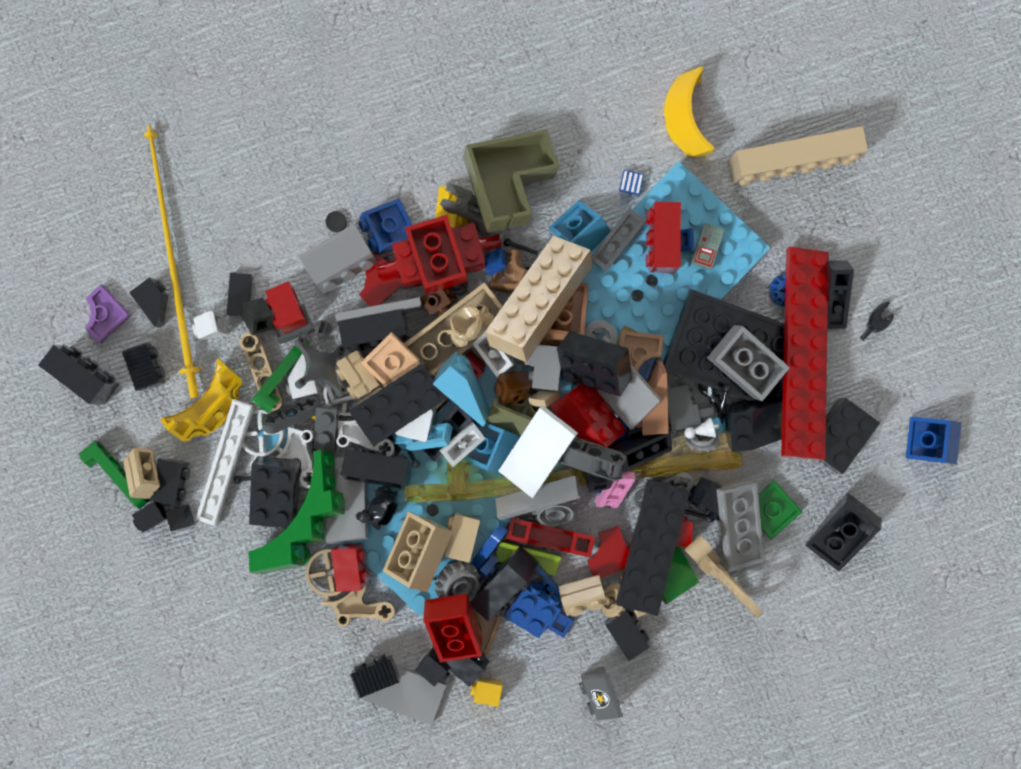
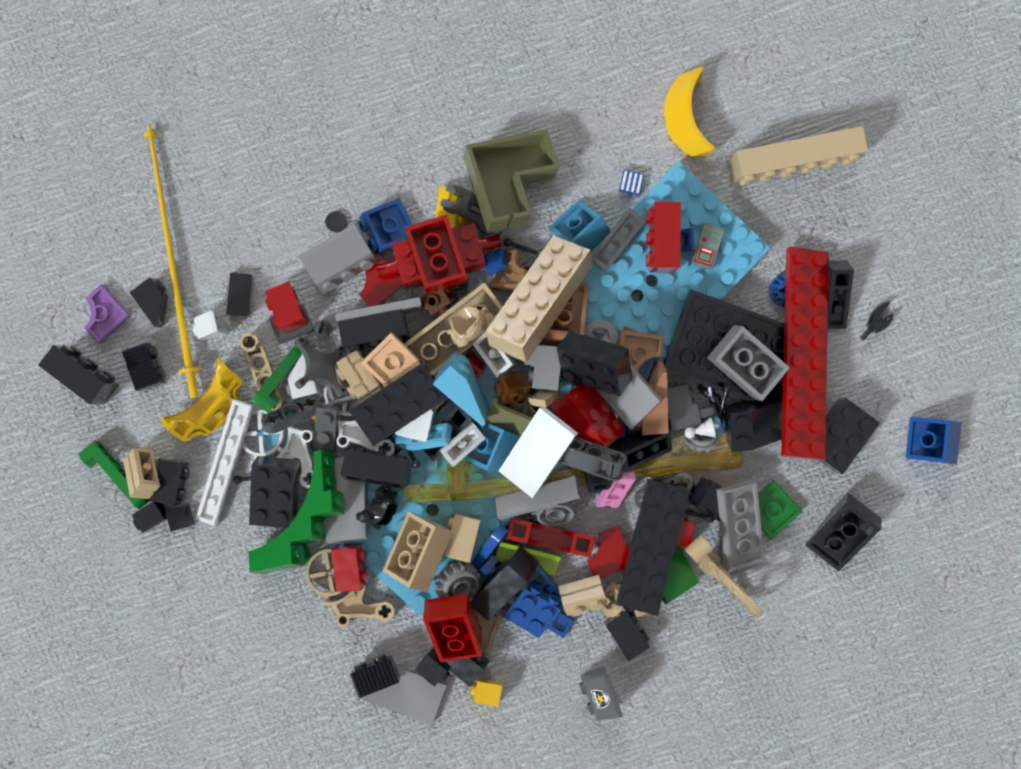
pearl dark grey brick [241,298,274,335] -> none

